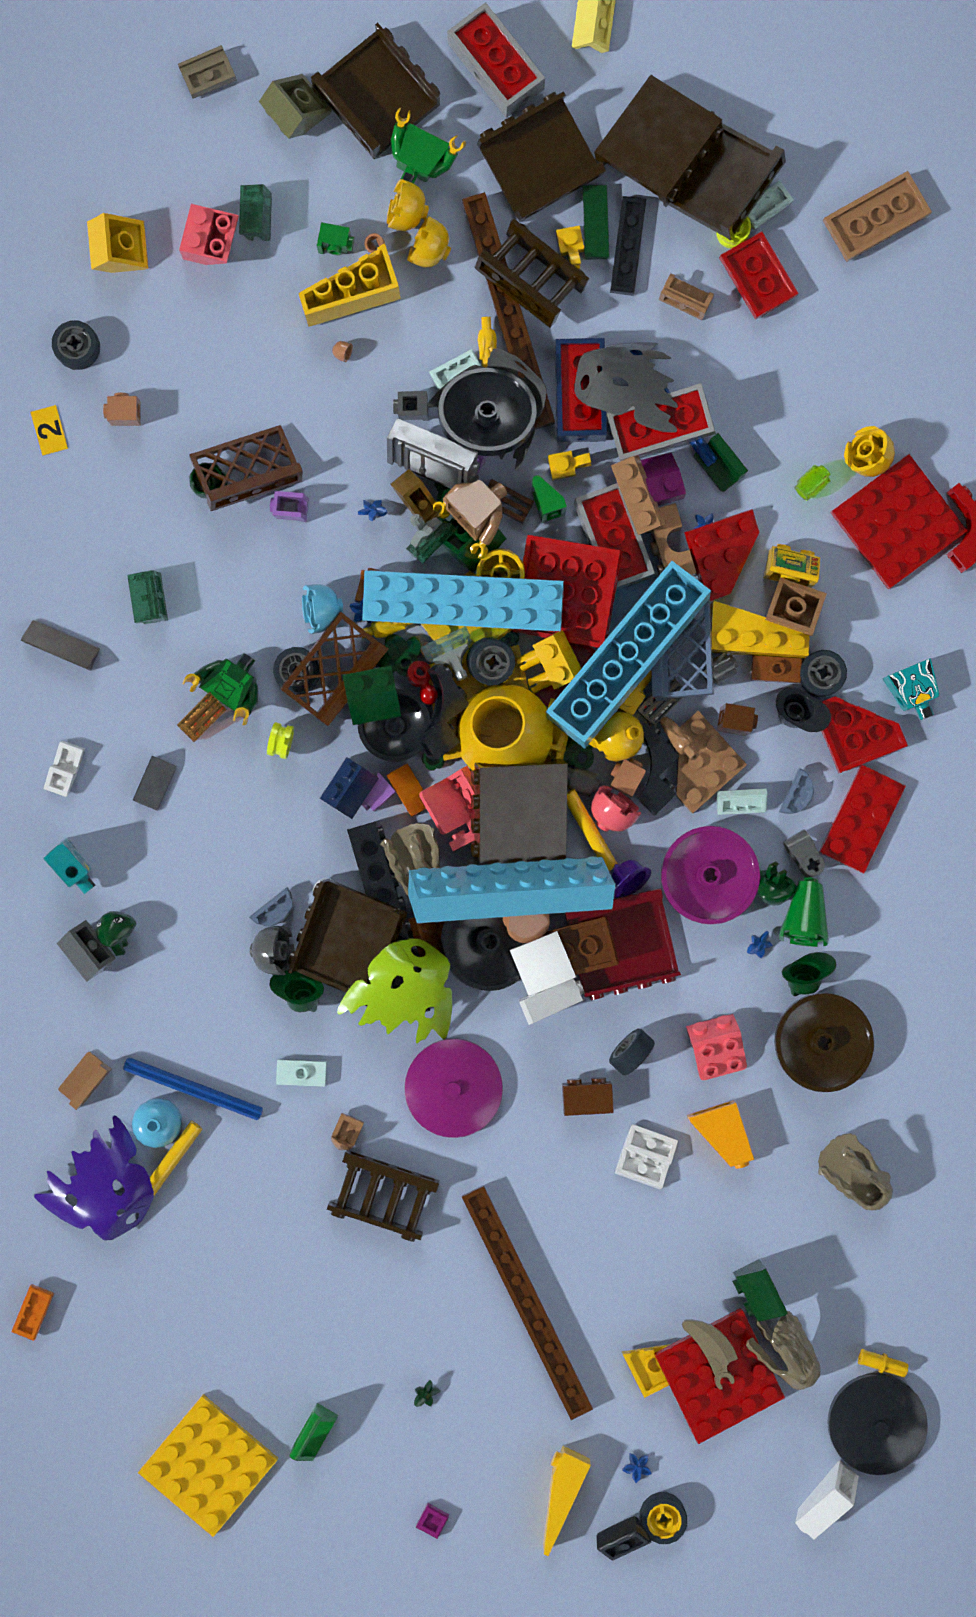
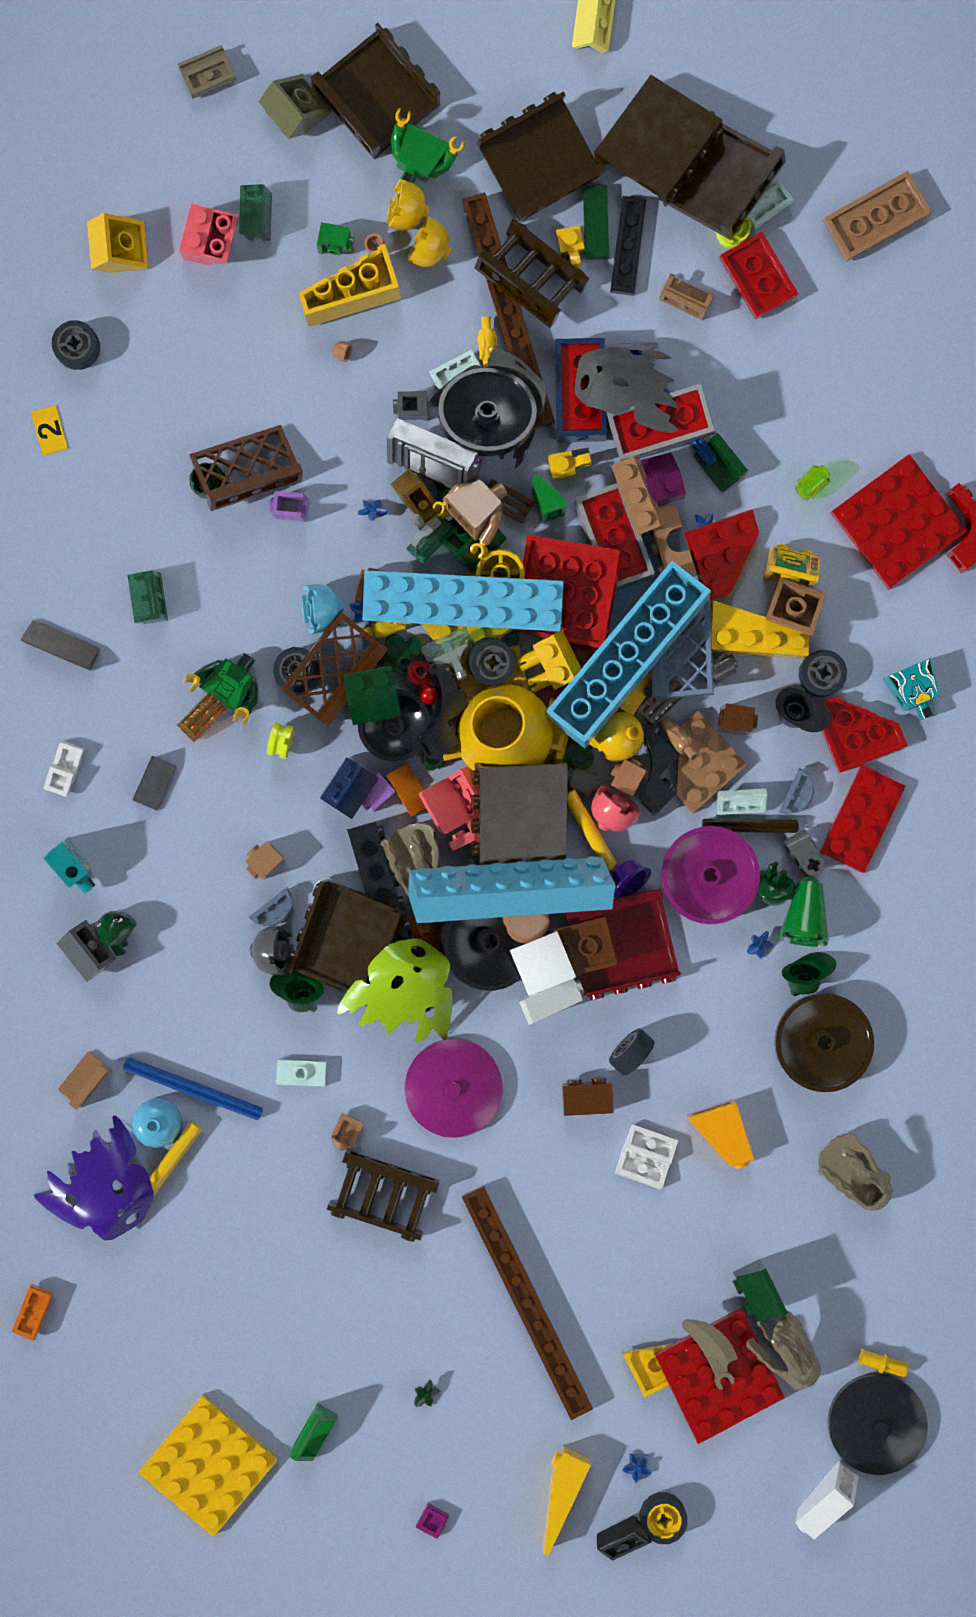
nougat brick [103,392,141,426] -> none
brick [447,2,545,118] -> none
coral bracket [686,1014,747,1080] -> none
dark orange plate [751,656,802,683] -> none
yellow cylinder [844,426,895,477] -> none
none -> medium nougat brick [245,841,286,879]
none -> dark brown axle [702,819,799,833]

